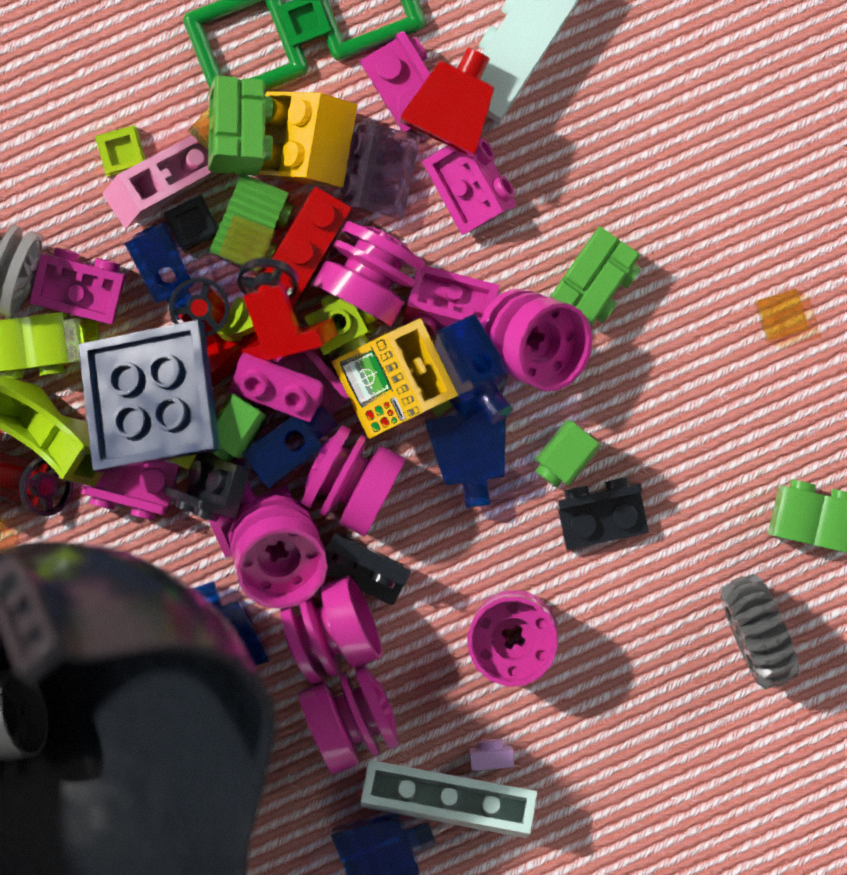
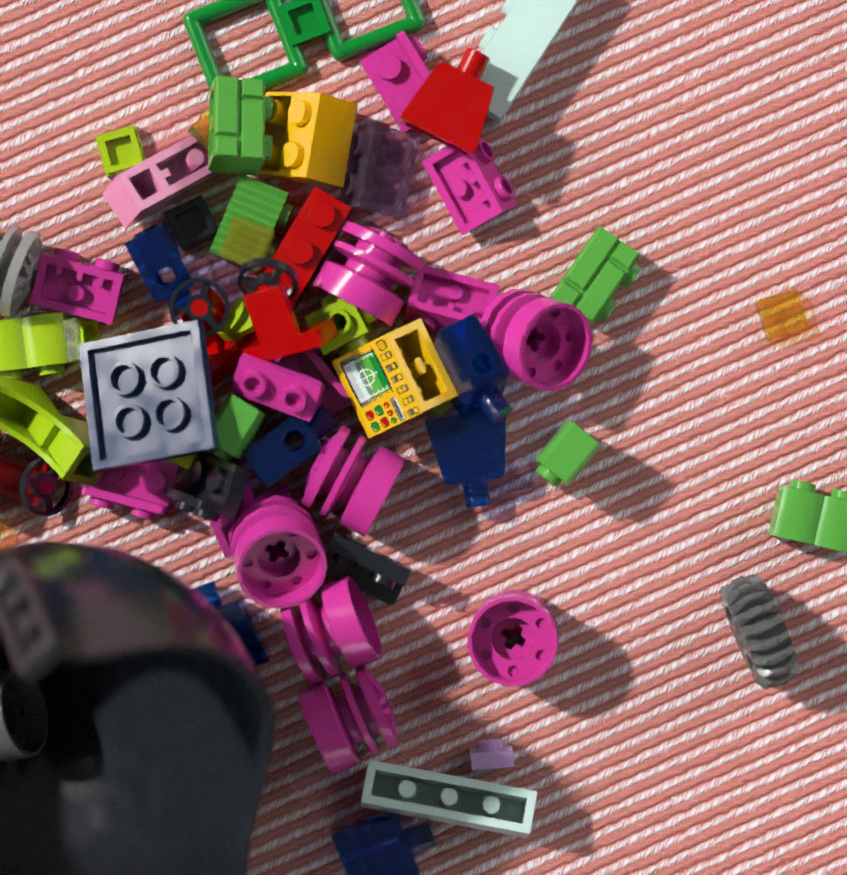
black bracket [555,477,649,550] -> none

